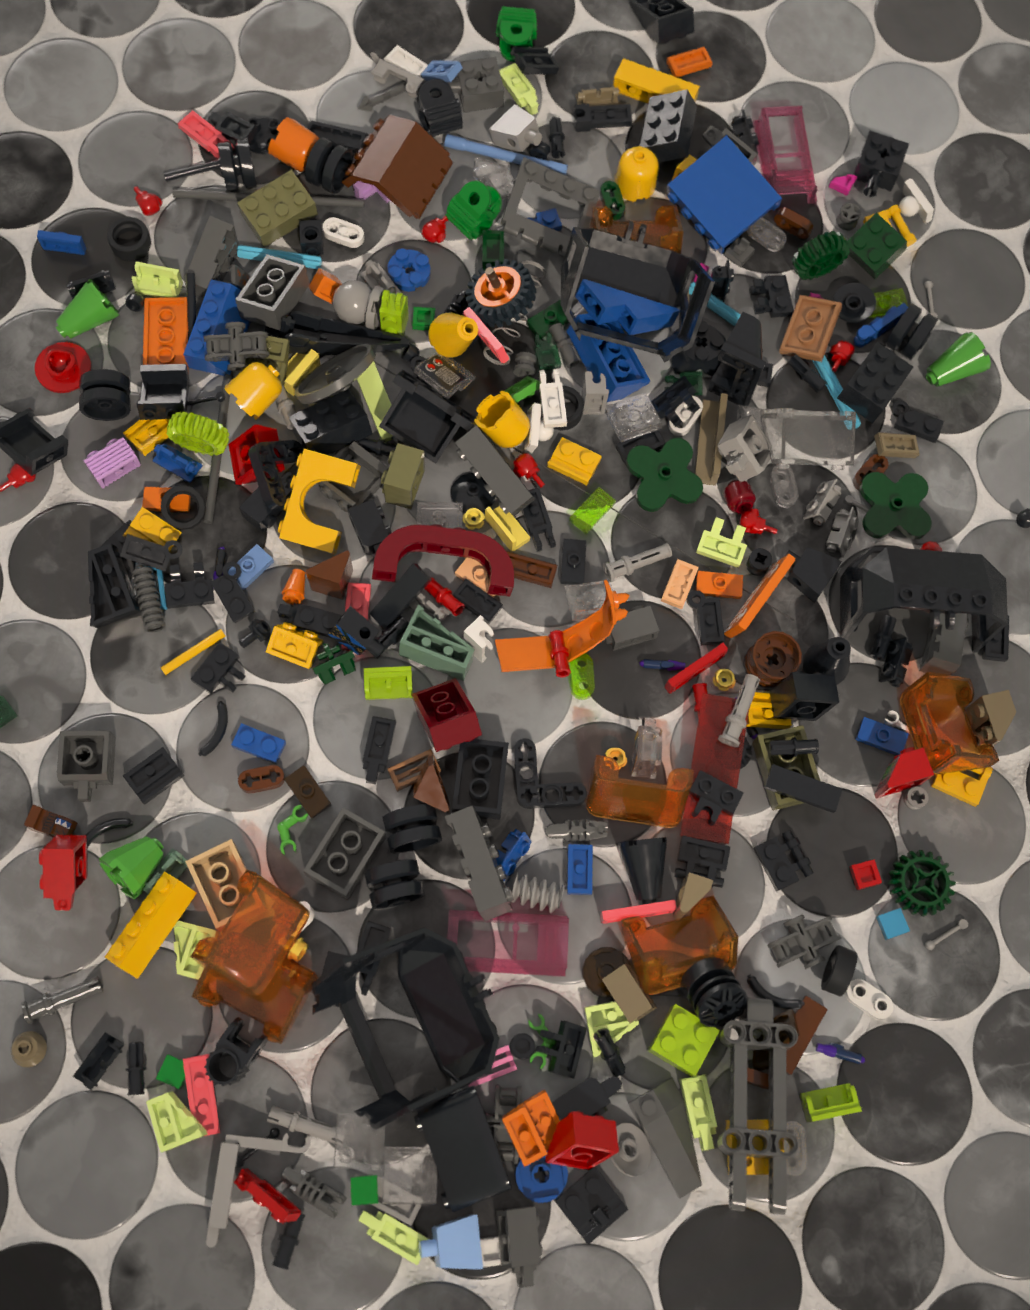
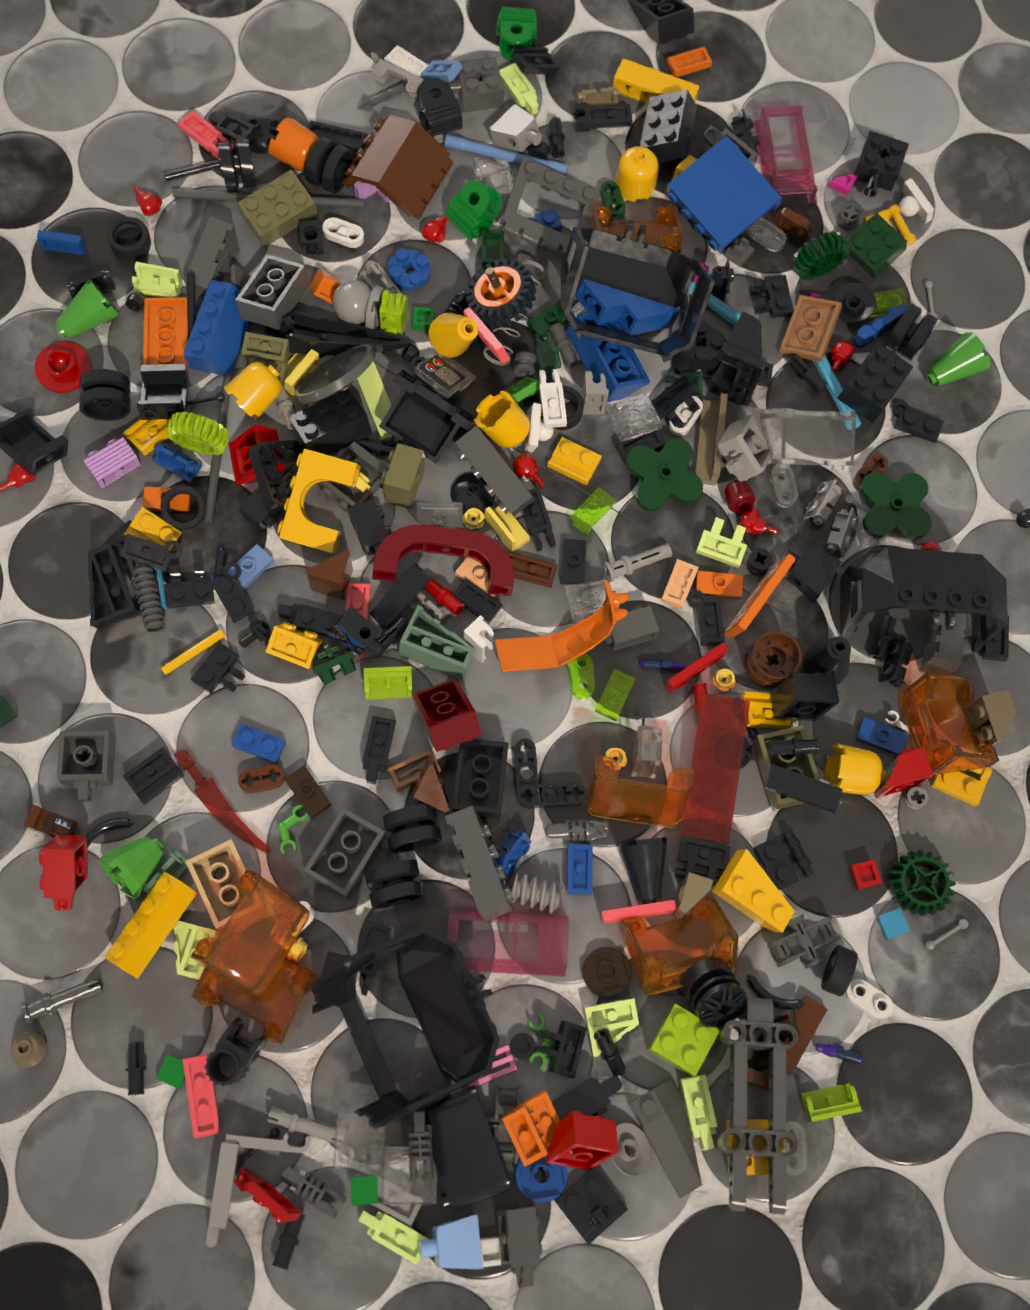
black hinge [73,1032,125,1090] -> none
yellowish green wing [146,1091,208,1153] -> none
black piece [198,701,228,756] -> none
dark grey axle [204,322,269,371] -> none
medium azure axle [237,245,322,269] -> none
orange cone [282,569,306,605] -> none
red pin [548,630,571,678] -> none
dark tan hinge [602,964,657,1023] -> none
black plate [688,770,744,826] -> none
light grey pin [718,674,760,747] -> none
dark tan plate [874,432,920,458] -> none
none -> clear red sword [174,749,271,853]
none -> light yellow plate [356,472,371,492]
none -> dark grey hinge [408,1110,434,1183]
none -> clear neon green plate [595,669,636,721]
none -> yellow wedge [712,849,795,933]
none -> yellow cylinder [824,743,886,795]

